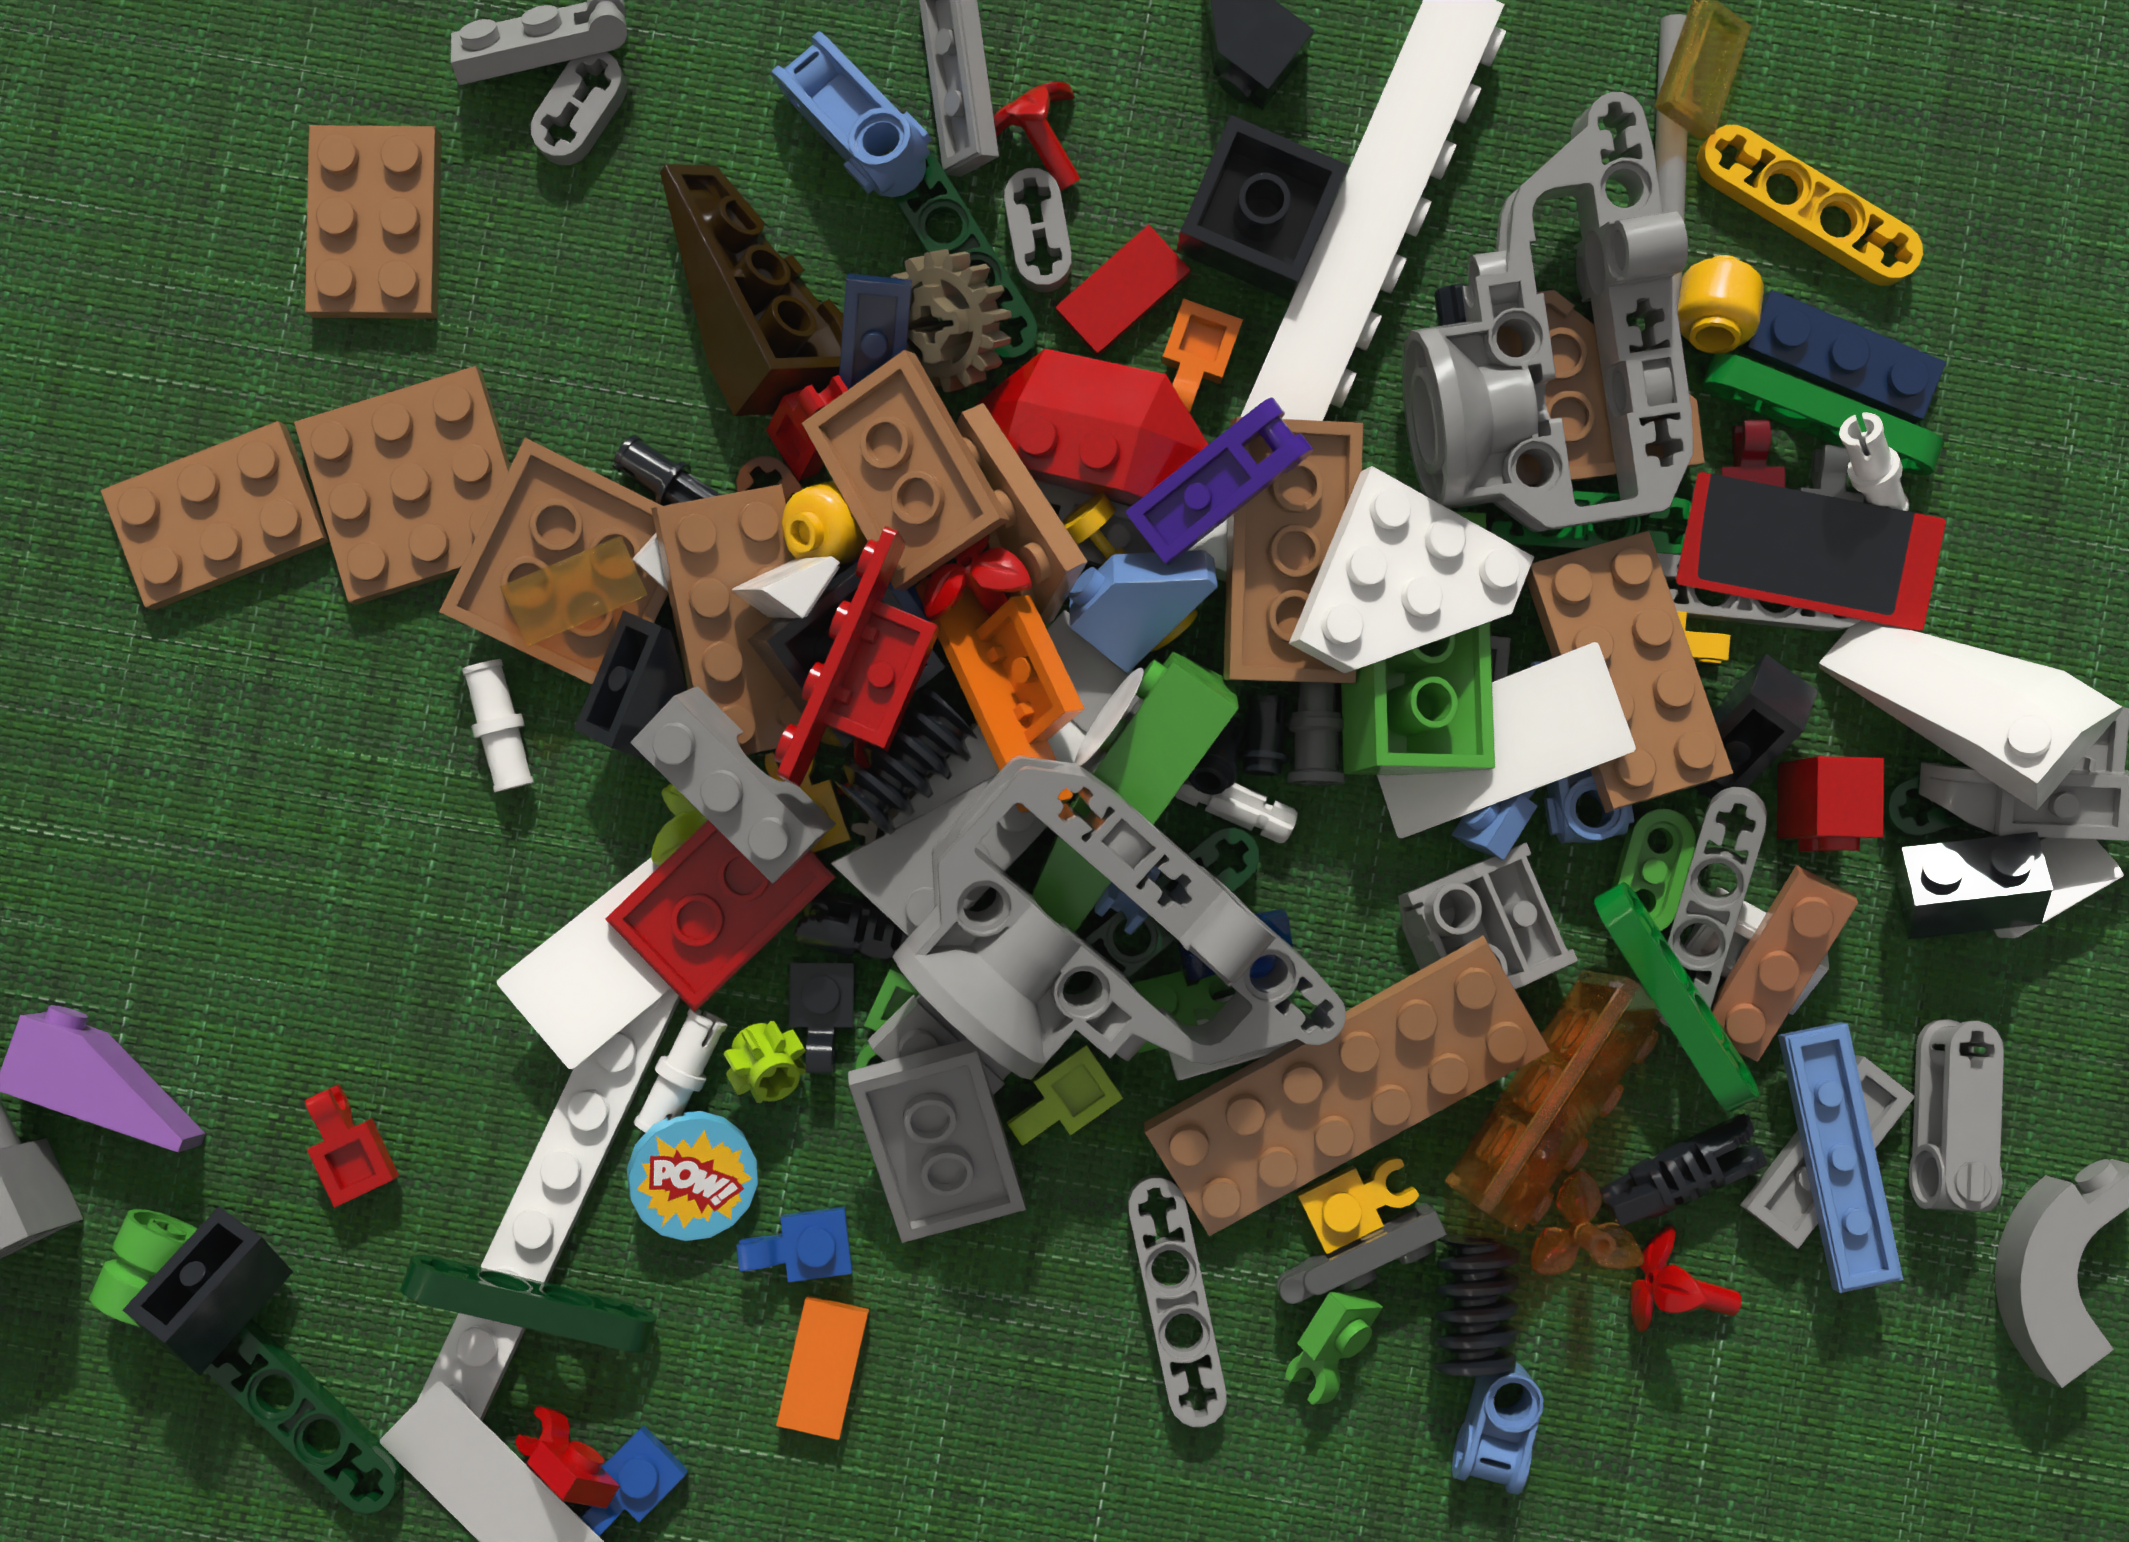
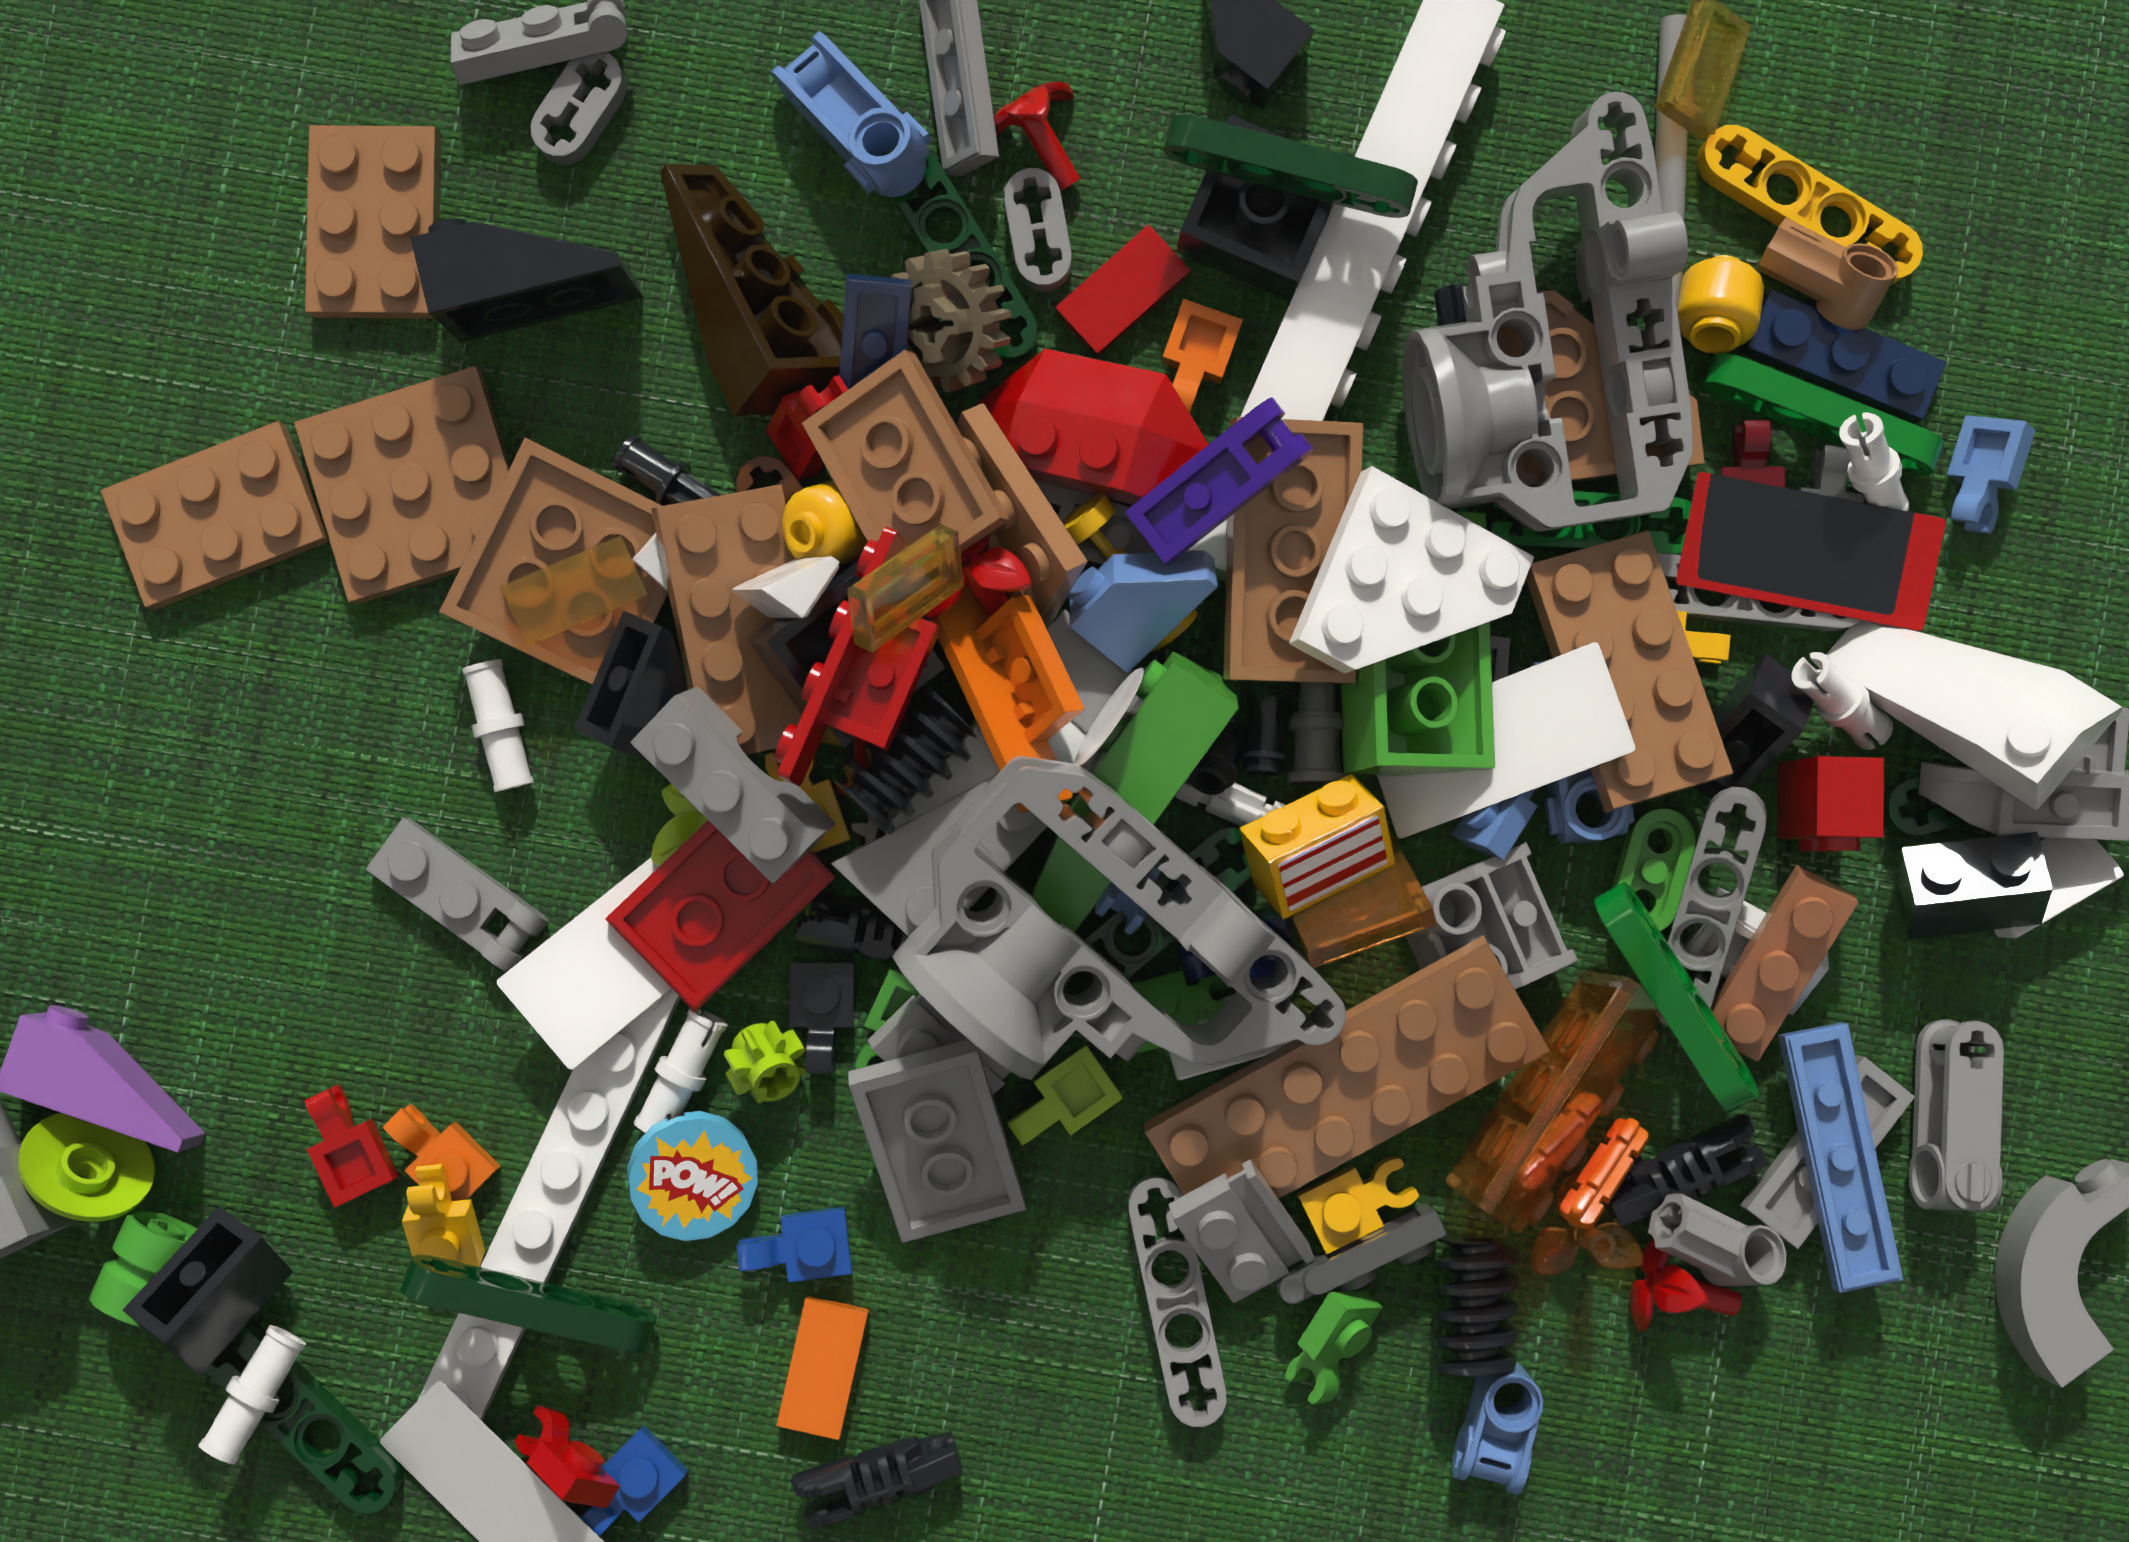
none -> lime dish [18,1113,155,1222]
none -> white pin [198,1325,306,1465]
none -> light grey plate [366,817,549,972]
none -> orange plate [383,1103,500,1201]
none -> yellow plate [402,1164,486,1267]
none -> black slope [410,219,643,343]
none -> black hinge [790,1432,962,1530]
none -> clear yellow tile [847,524,964,653]
none -> dark green beam [1163,114,1418,218]
none -> light grey plate [1169,1159,1315,1303]
none -> yellow brick [1239,774,1395,920]
none -> clear orange tile [1289,830,1437,968]
none -> orange axle [1559,1118,1649,1229]
none -> light grey piece [1648,1194,1787,1287]
none -> medium nougat piece [1757,217,1898,330]
none -> white pin [1792,652,1893,750]
none -> medium blue plate [1947,415,2035,534]

